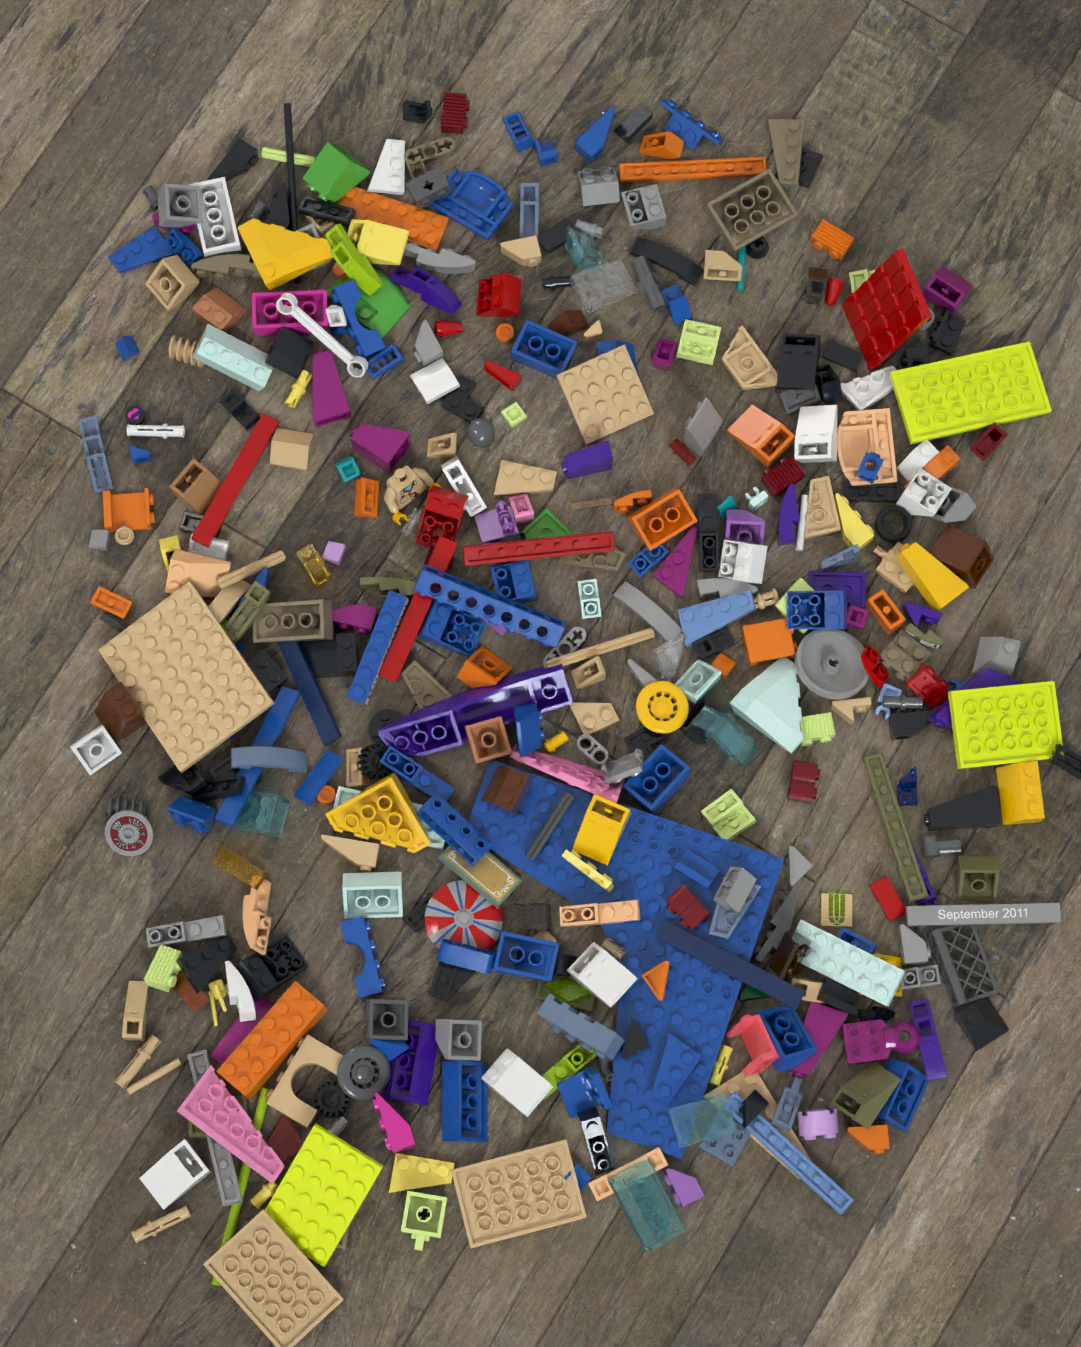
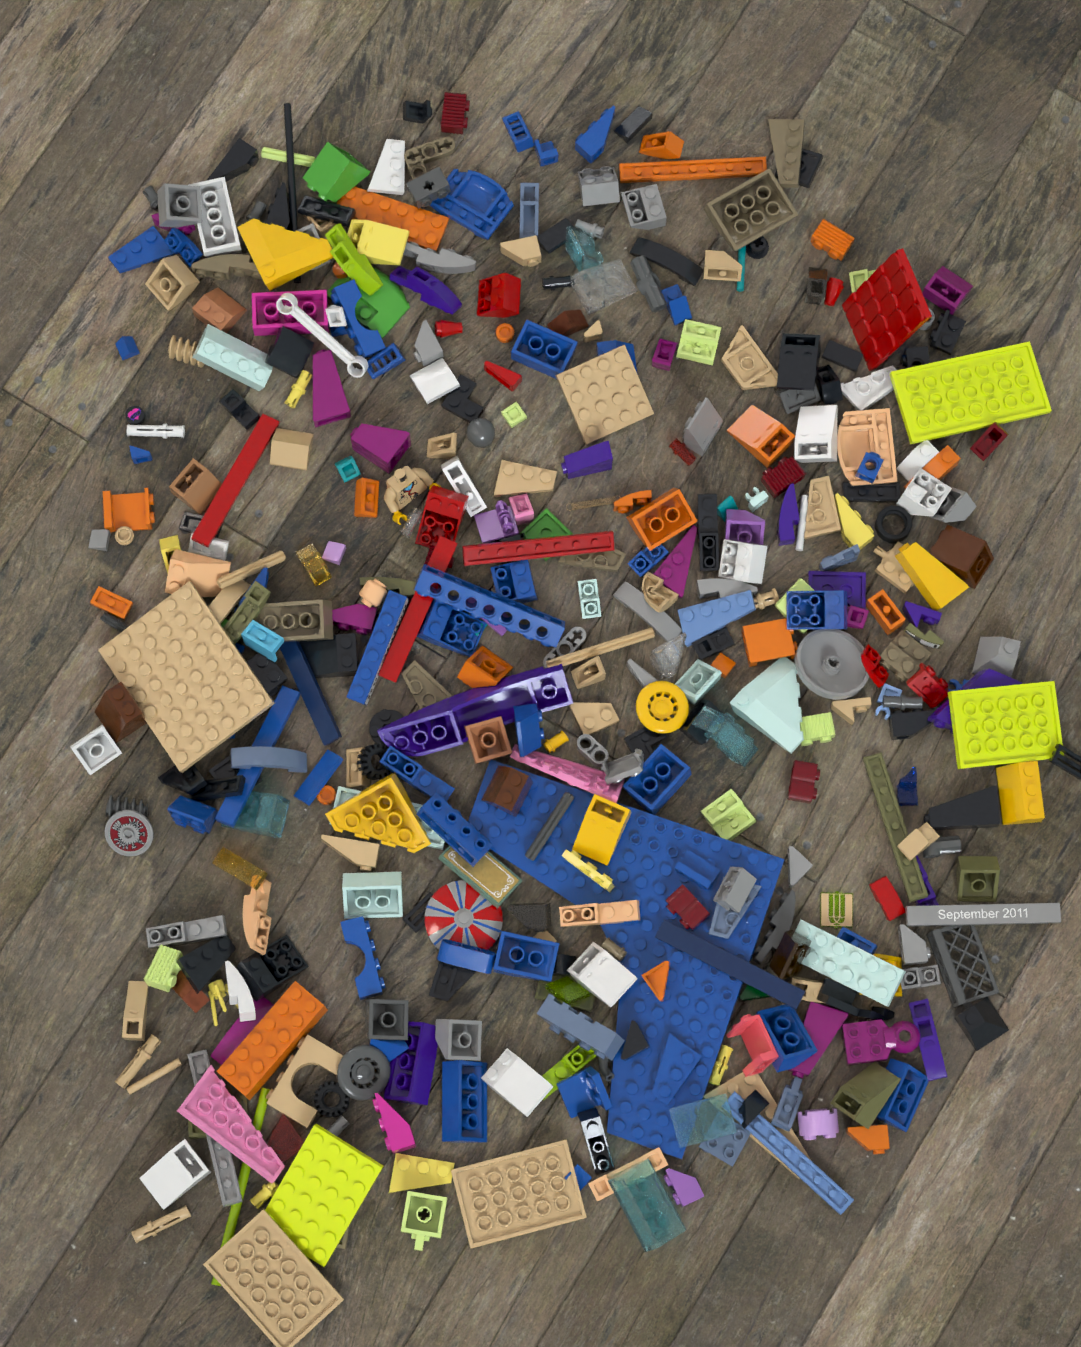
sand blue slope [78,415,113,493] -> none
blue bracket [659,99,724,150] -> none
none -> medium azure panel [241,620,284,662]
none -> light nougat head [359,579,388,608]
none -> tan brick [642,572,679,613]
none -> tan slope [897,822,940,861]

